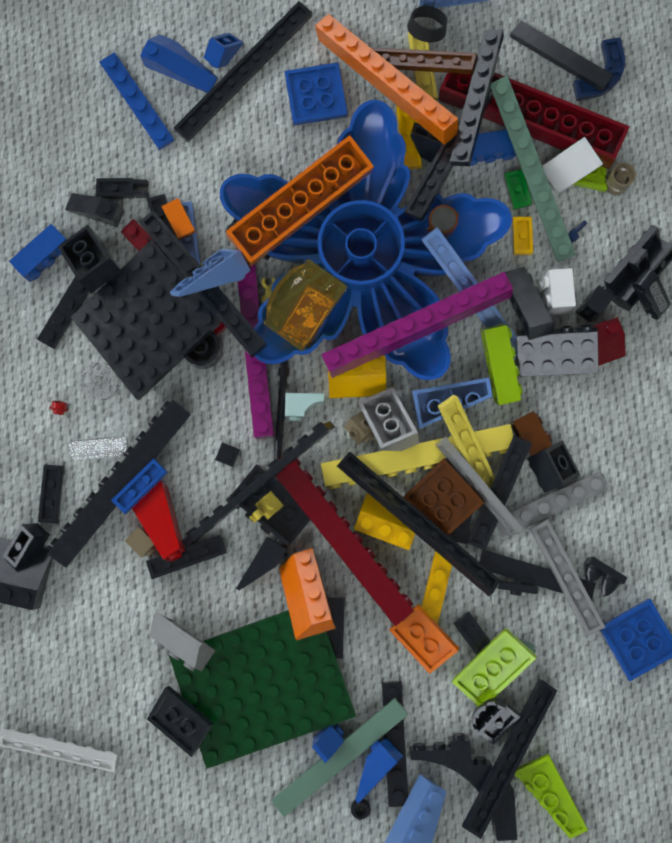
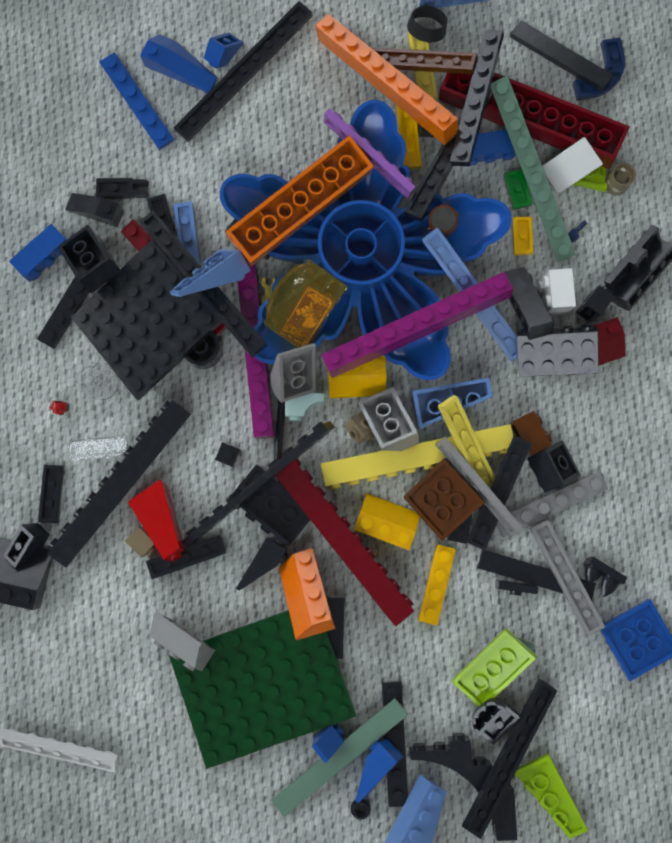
blue tile [111,459,169,514] -> none
black plate [147,686,214,757] -> none
orange tile [161,198,196,240] -> none
light yellow plate [249,491,284,523] -> none
blue plate [284,62,348,126] -> none
black plate [337,451,500,596] -> none
orange plate [389,604,459,674] -> none
black slope [410,122,443,163] -> none
black plate [453,611,491,656] -> none
lime brick [480,323,523,405] -> none
black beam [632,269,671,320] -> none
none -> light grey slope [270,343,316,403]
none -> medium lavender plate [323,108,415,199]

